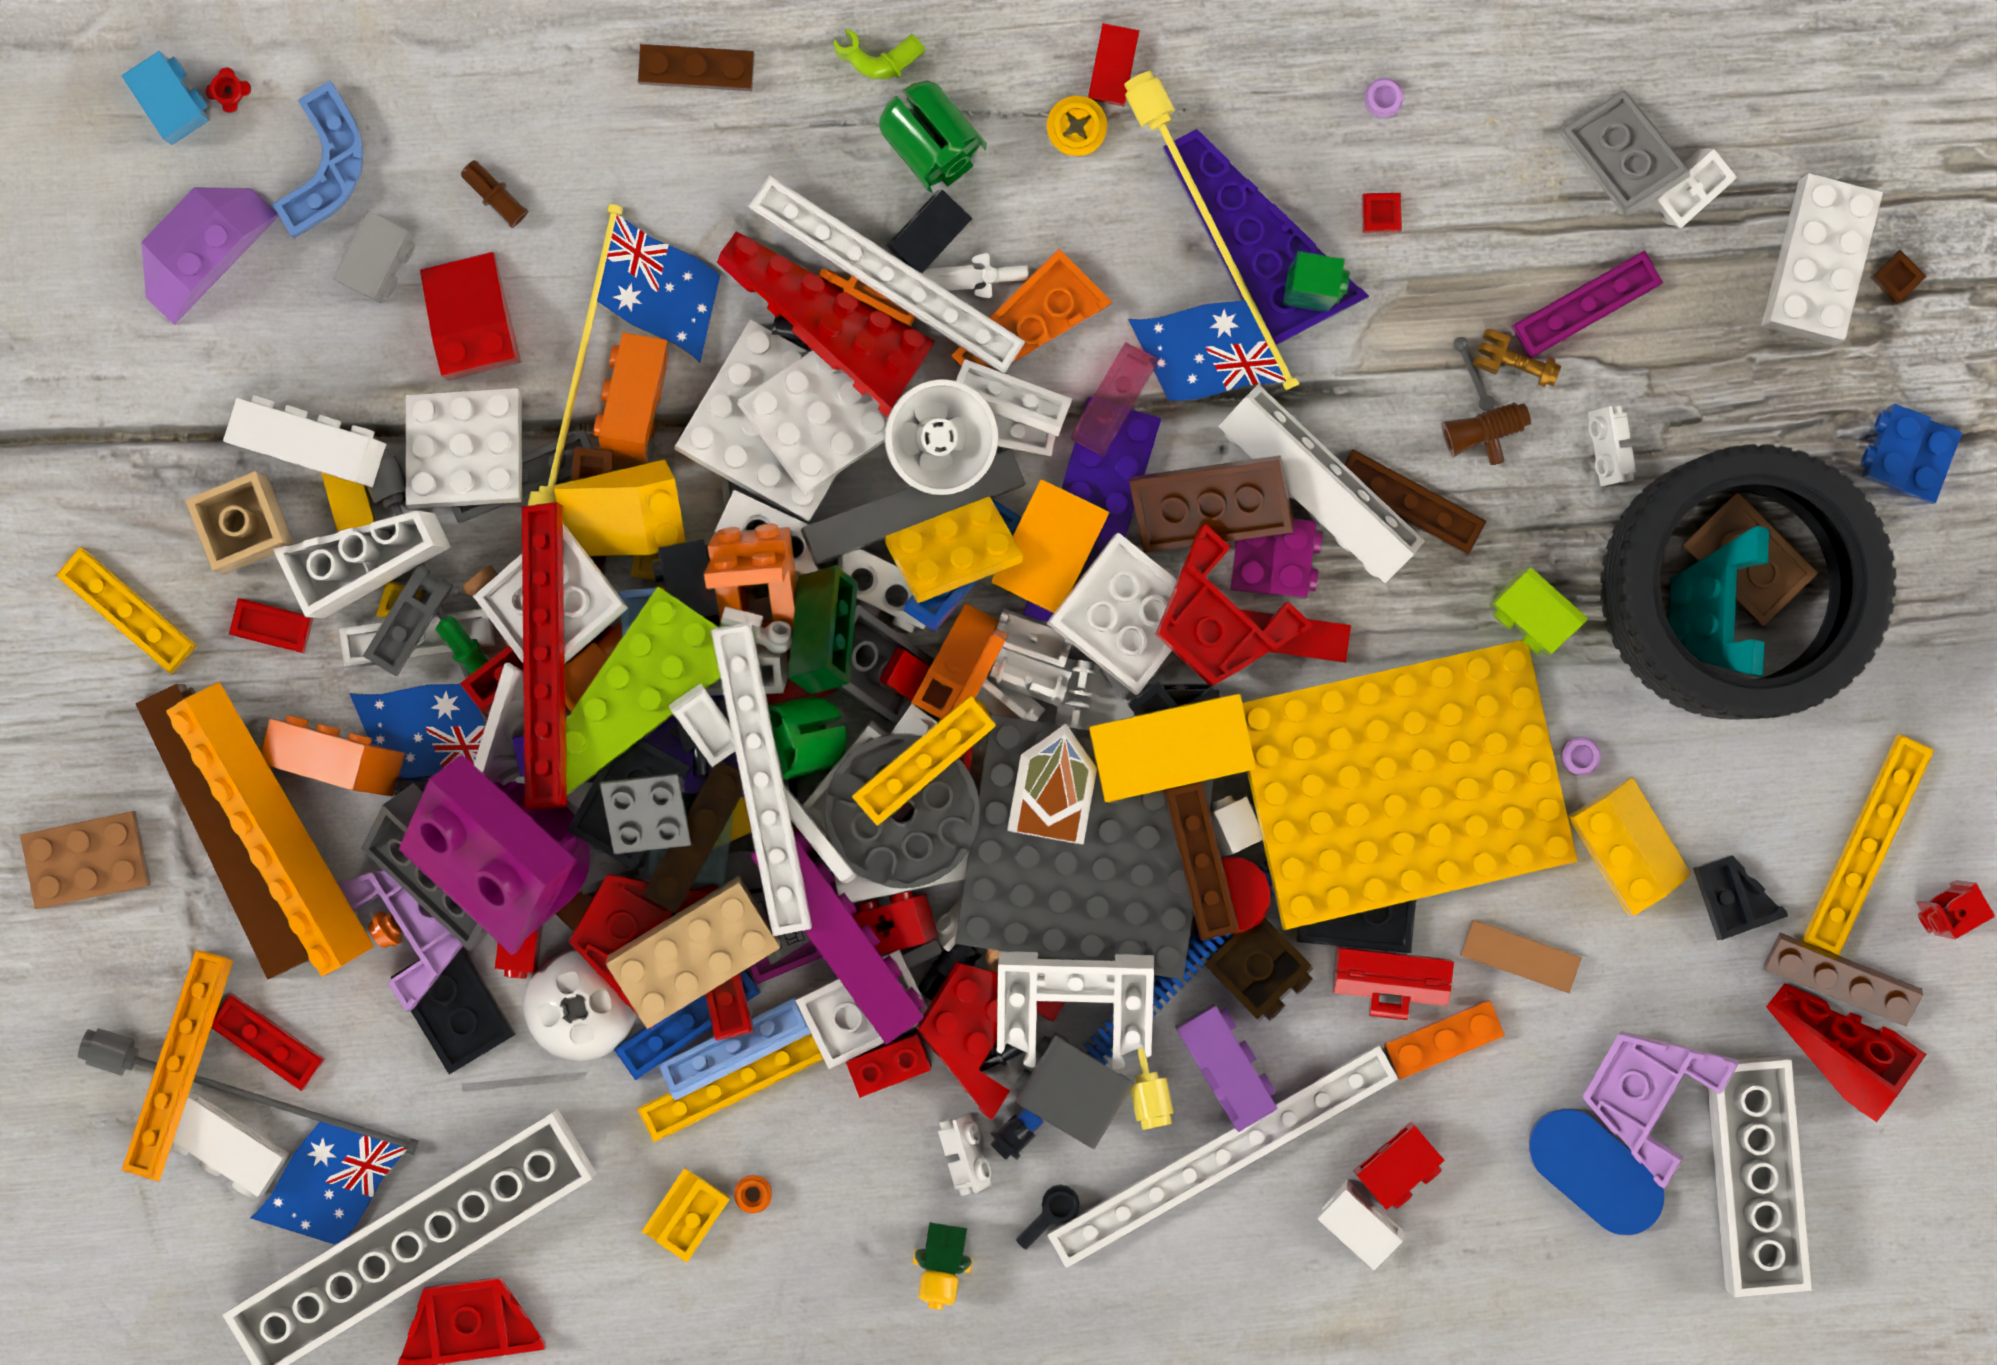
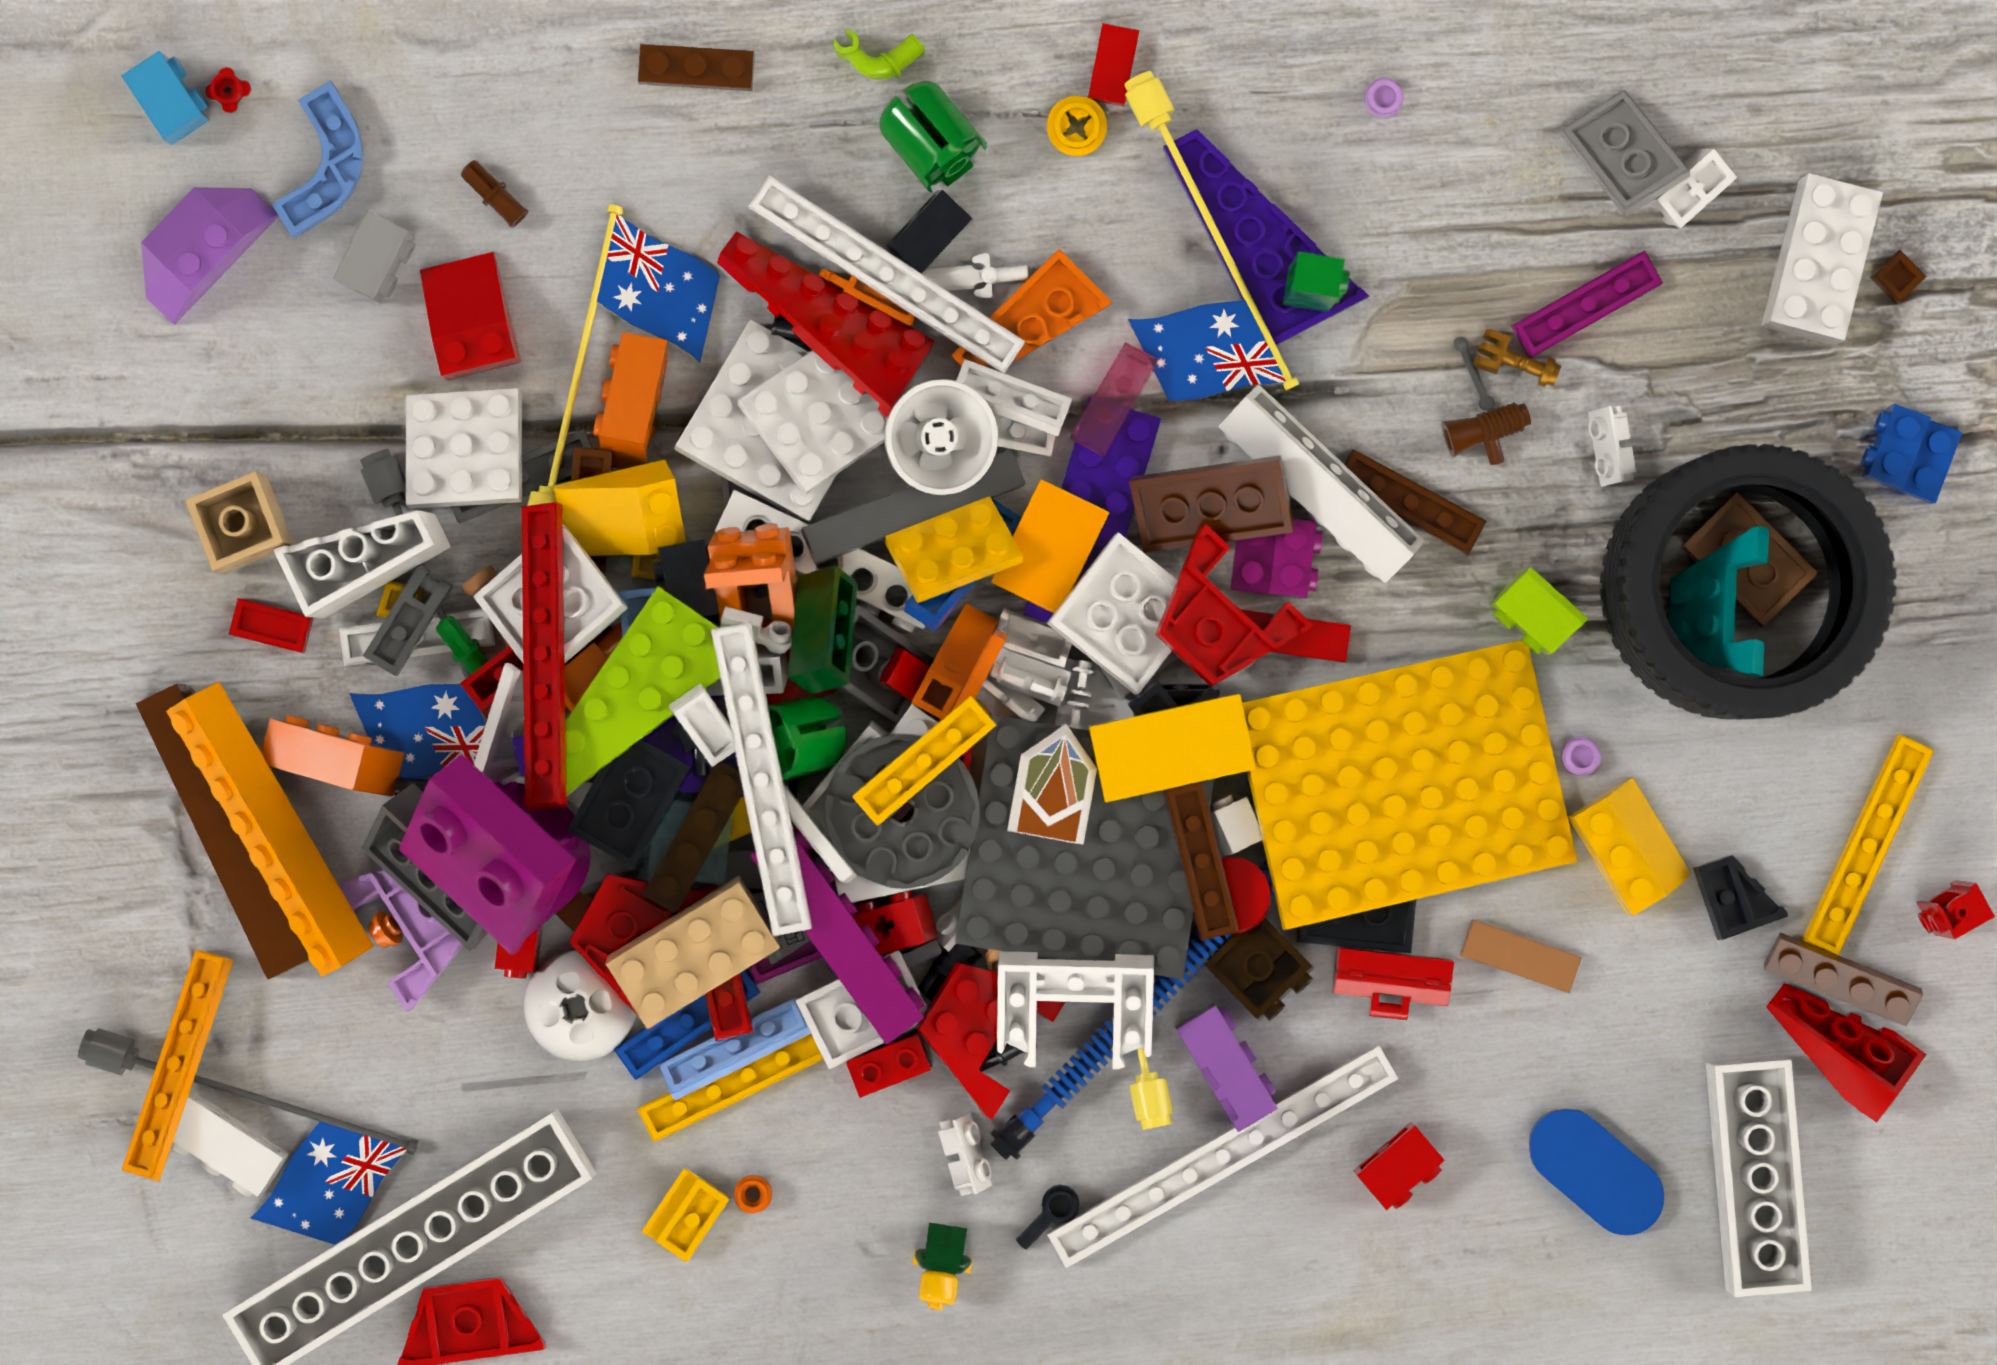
medium nougat plate [20,811,150,909] -> none
yellow tile [55,547,198,674] -> none
red tile [211,993,325,1091] -> none
white brick [223,395,386,488] -> none
yellow tile [321,472,376,533] -> none
black tile [390,946,516,1075] -> none
hinge [600,773,691,854] -> none
dark grey piece [1013,1032,1134,1149] -> none
white hinge [1317,1179,1404,1271] -> none
red tile [1362,192,1402,233] -> none
orange plate [1383,1000,1505,1080] -> none
lavender wing [1582,1031,1740,1189] -> none

